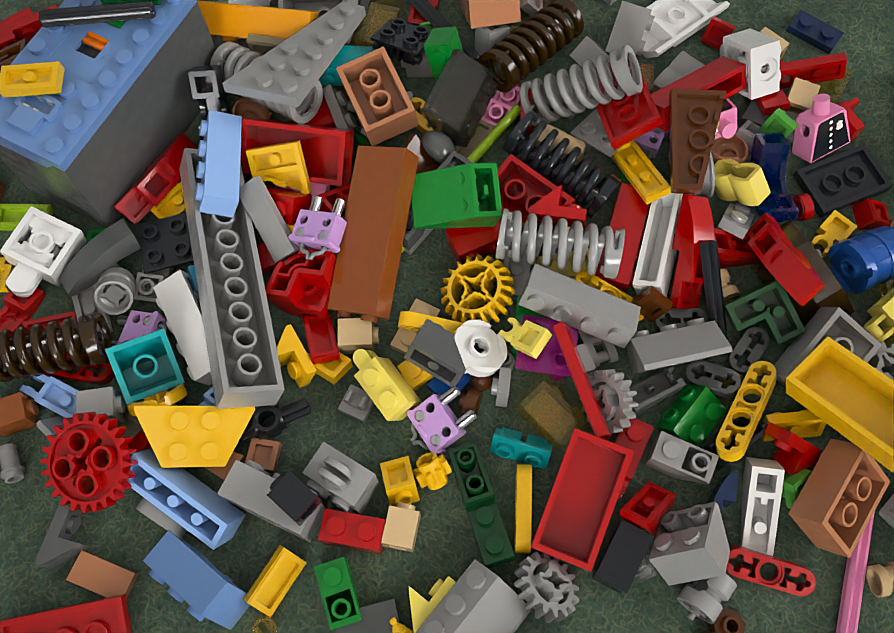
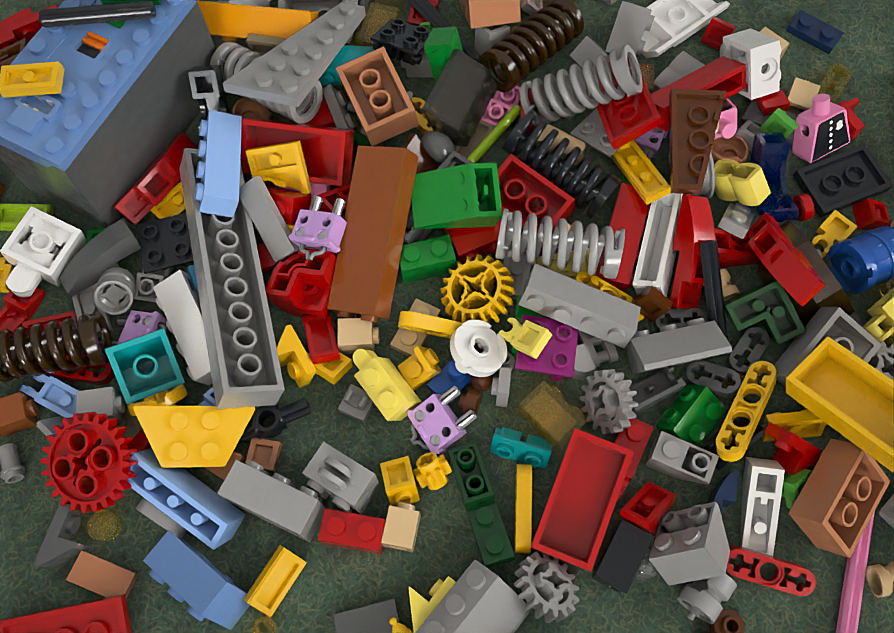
black brick [267,471,322,526] -> none
green slope [314,557,362,631] -> none
dark grey slope [403,319,466,388] -> none
red slope [528,185,587,229] -> none
red tile [553,321,612,439] -> none
red plate [779,52,847,88] -> none
none -> clear yellow tile [87,510,121,542]
none -> green brick [399,235,456,284]

